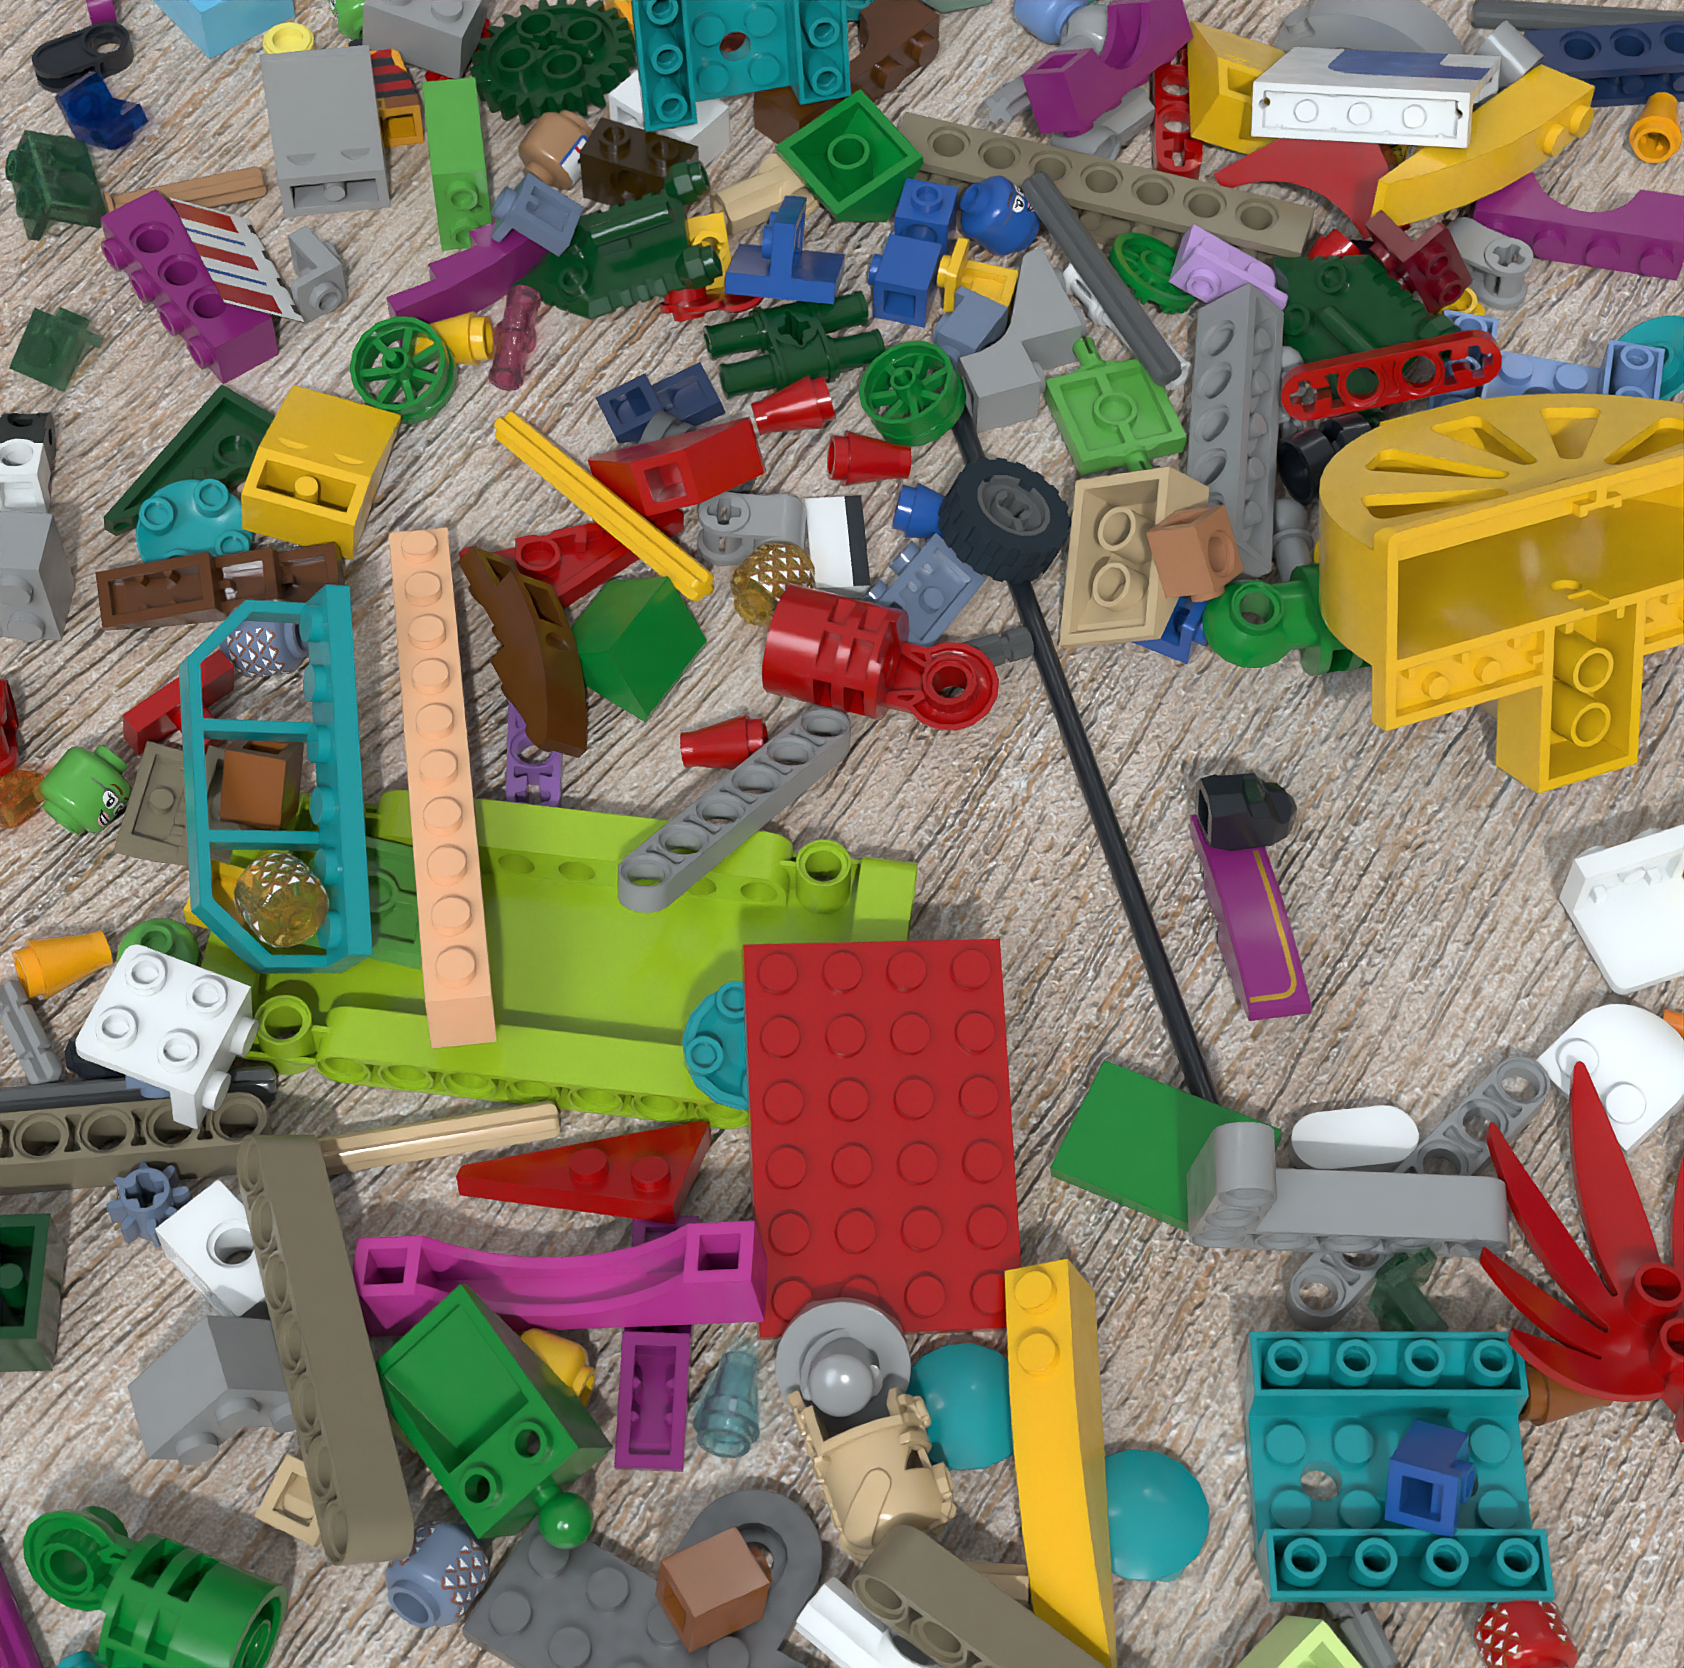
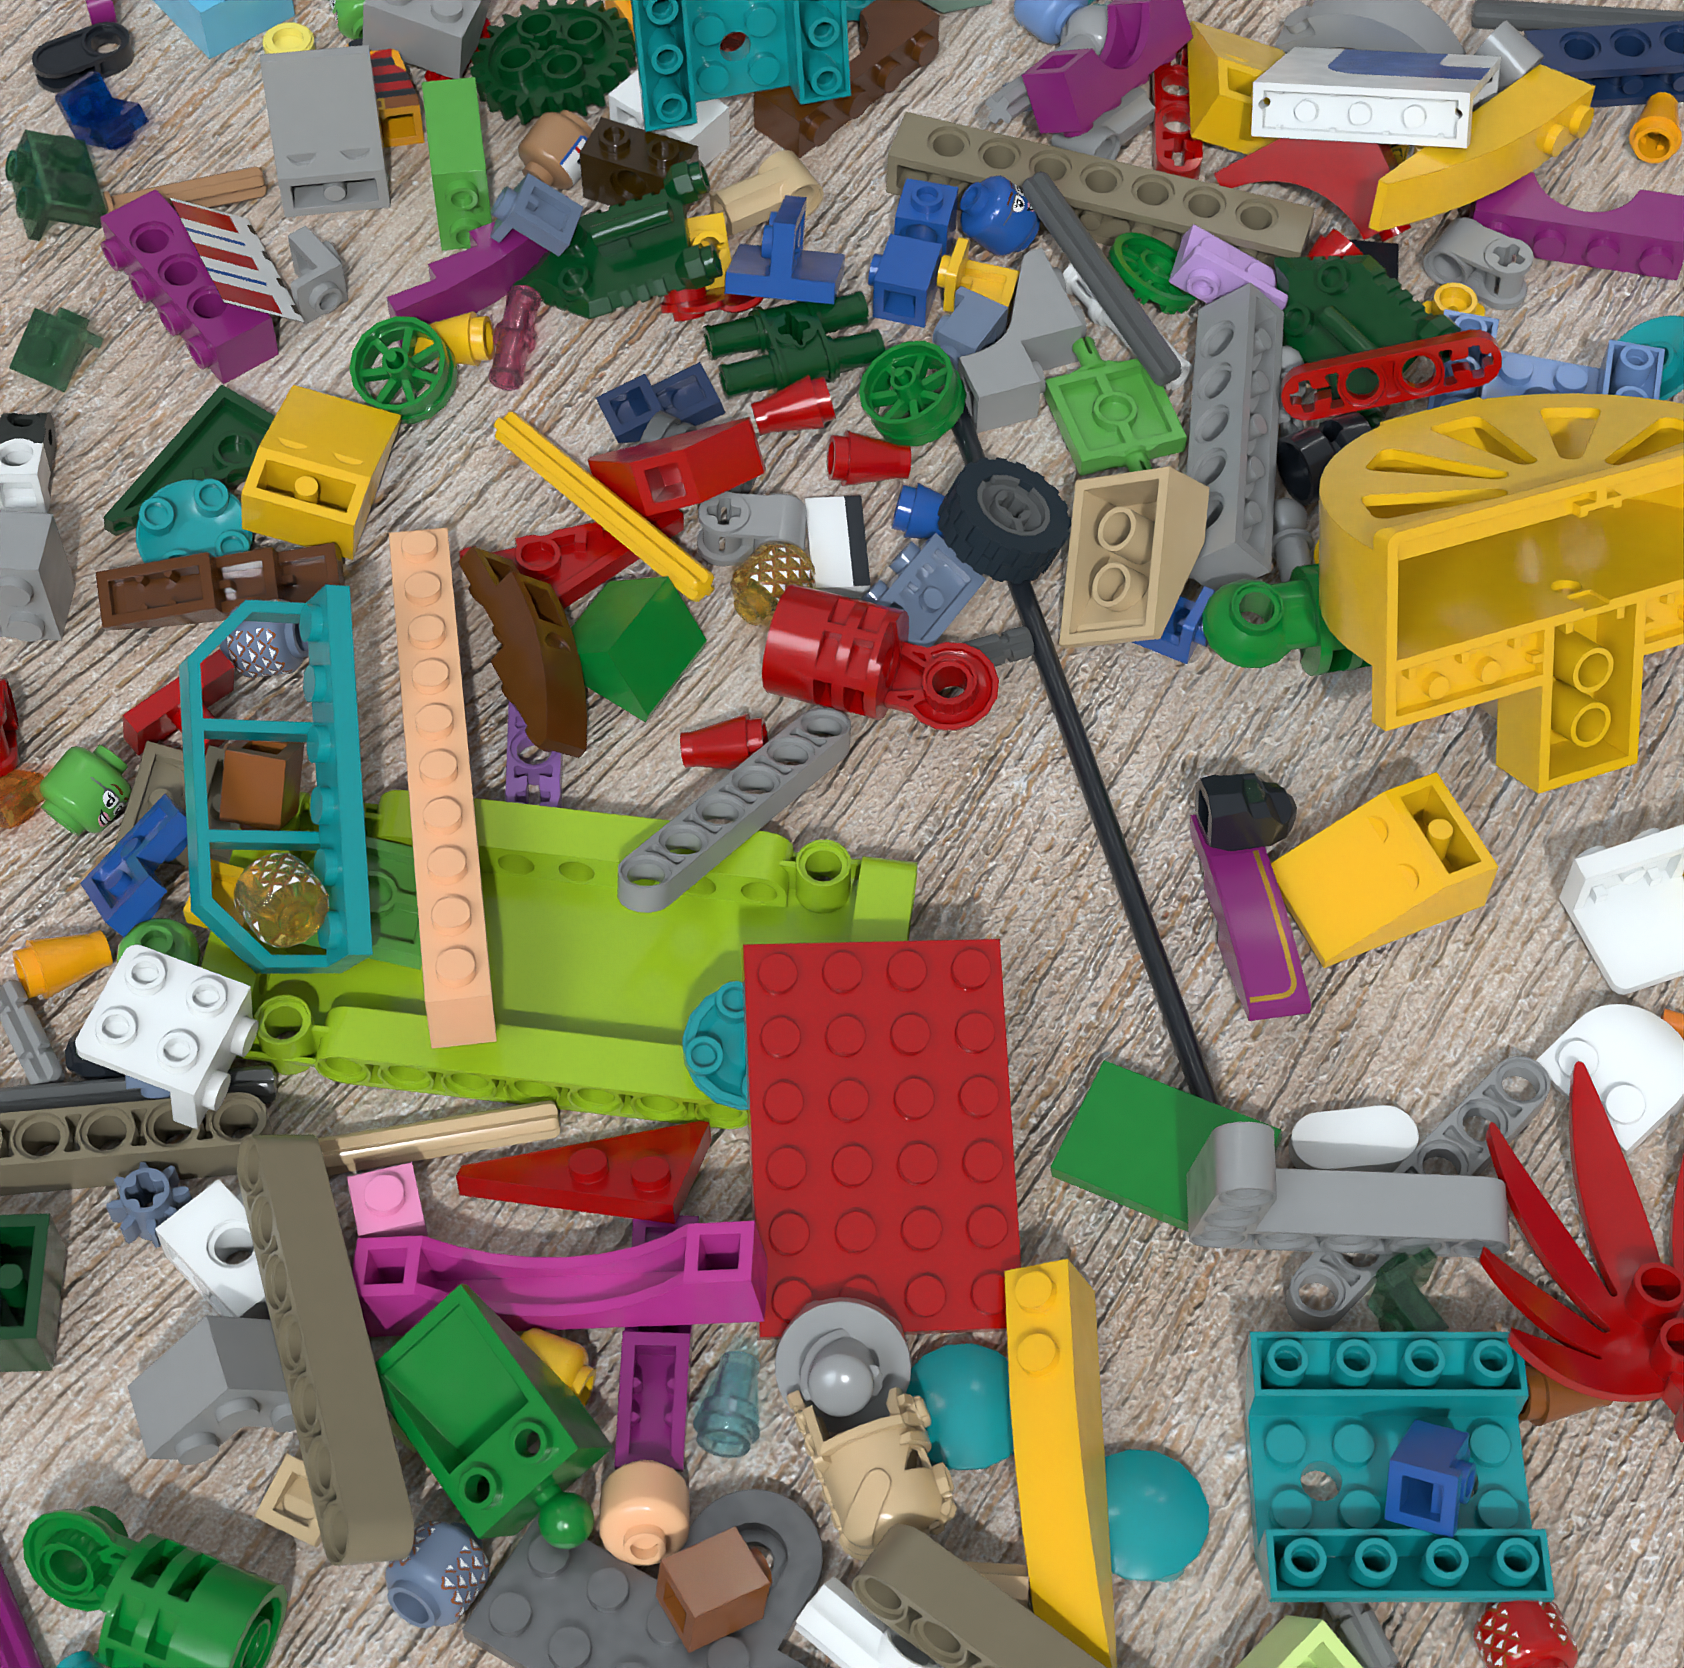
green slope [775,89,924,222] -> none
nougat brick [1146,504,1244,602] -> none
dark red bracket [1364,210,1473,315] -> none
none -> blue plate [80,794,188,937]
none -> bright pink brick [347,1162,428,1238]
none -> light nougat head [599,1460,690,1566]
none -> yellow slope [1271,772,1499,968]

